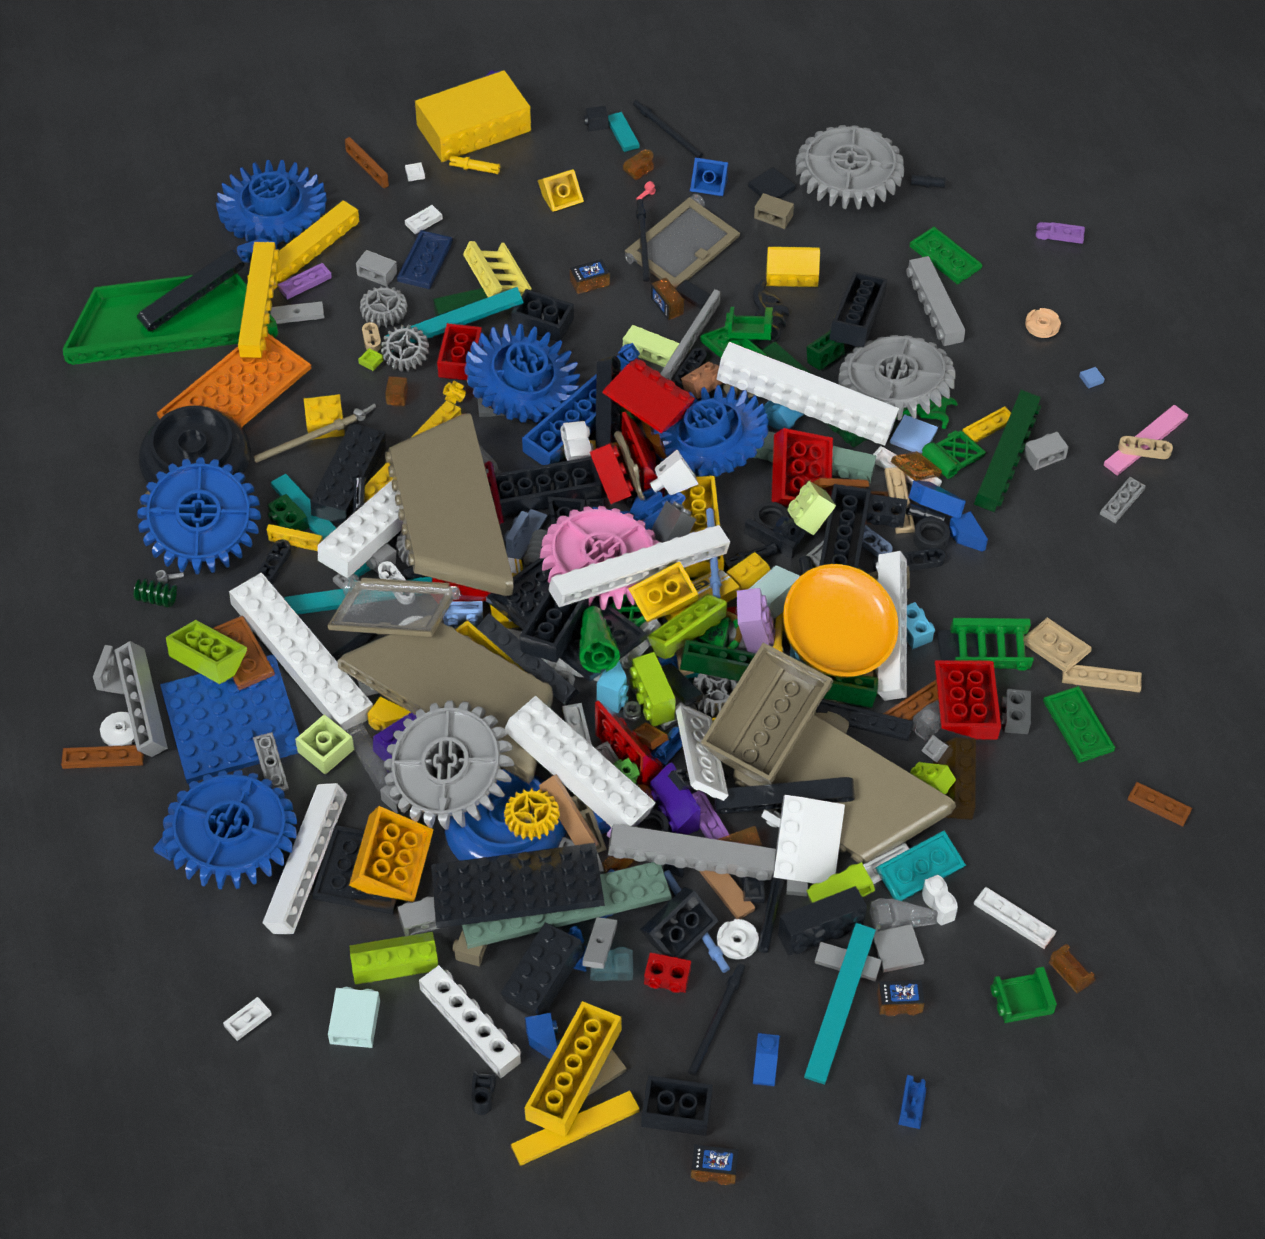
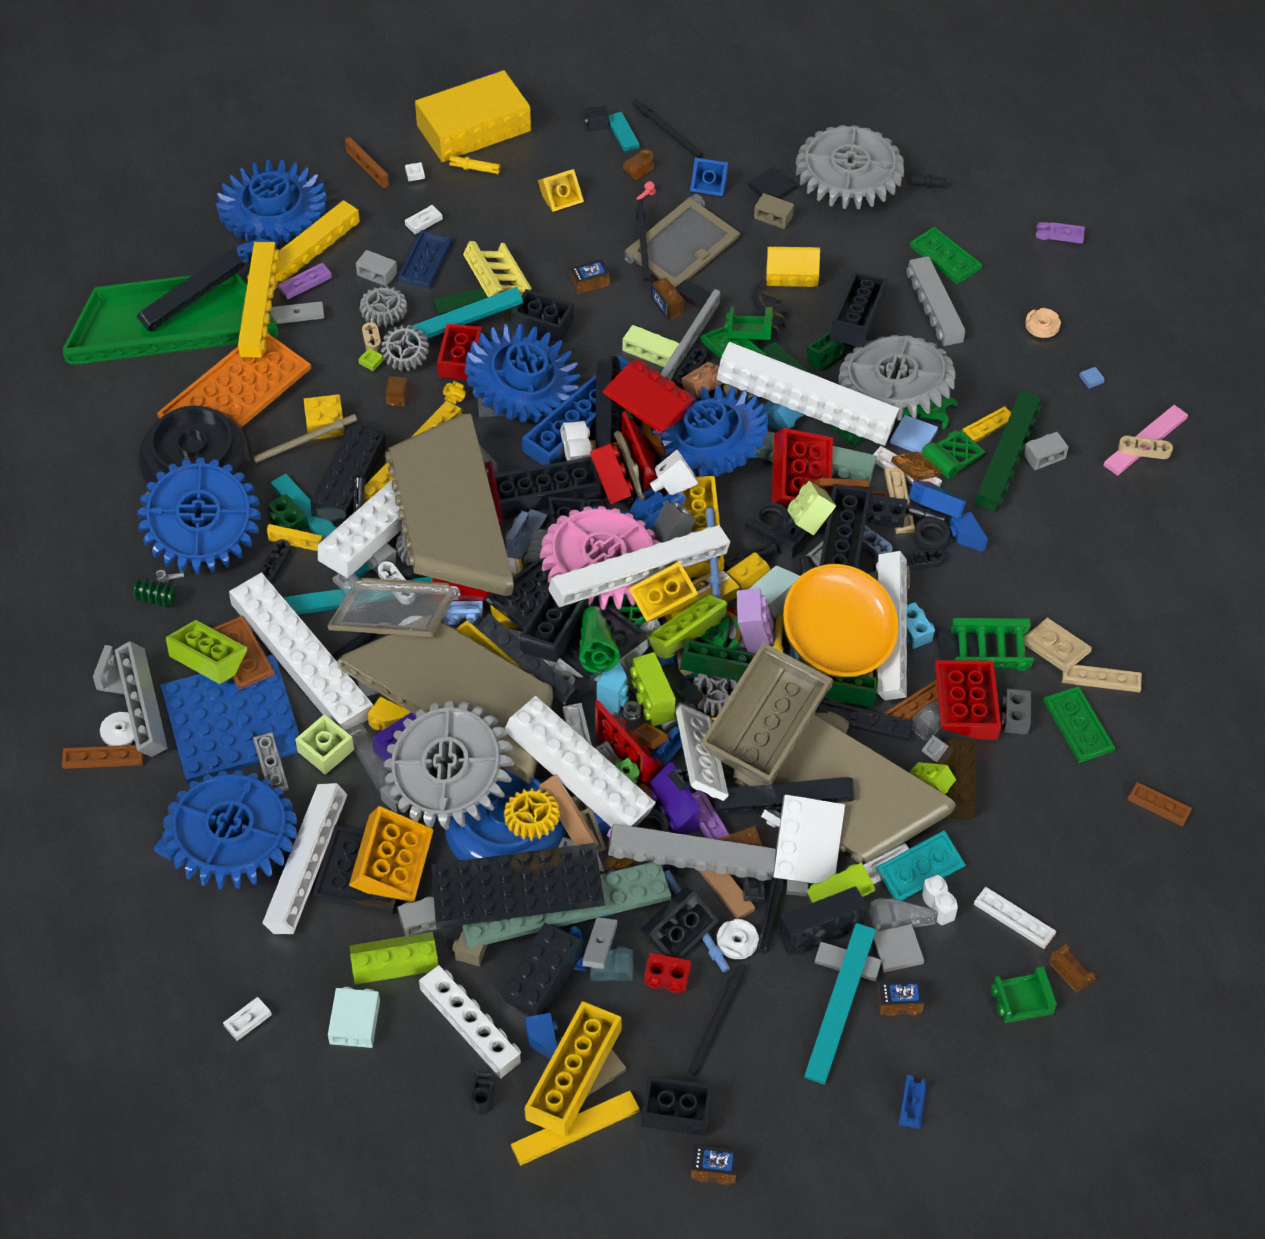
light grey hand [353,404,376,421] -> none
blue hinge [618,342,640,362] -> none
blue slope [753,1033,780,1086] -> none
light grey tile [1100,477,1146,524] -> none

